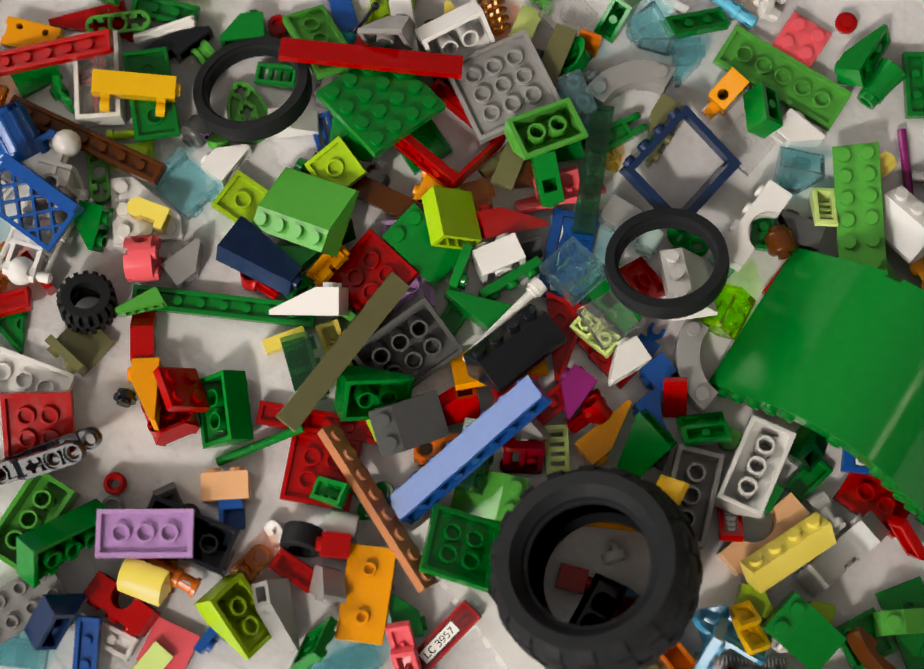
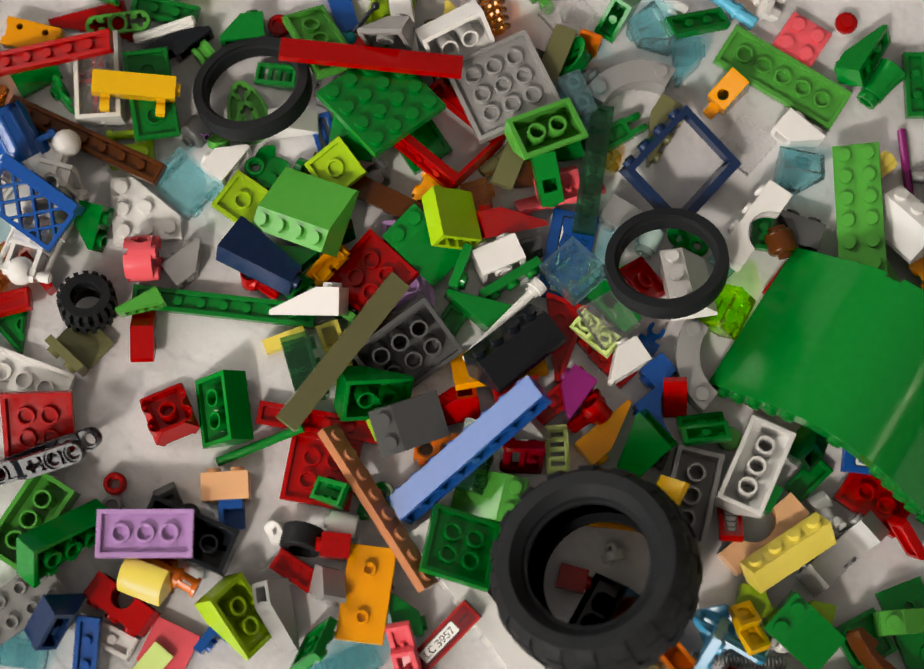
bright green beam [86,154,111,205] -> none
black plate [113,388,137,408] -> none
light yellow leg [127,197,173,235] -> none
light orange slope [127,357,163,430] -> none
red plate [153,367,210,412] -> none
clear orange piece [228,544,273,585] -> none
yellowish green slope [508,4,544,41] -> none
green brick [743,81,783,139] -> none
yellowish green slope [809,187,839,227] -> none
none -> green plate [244,145,290,189]

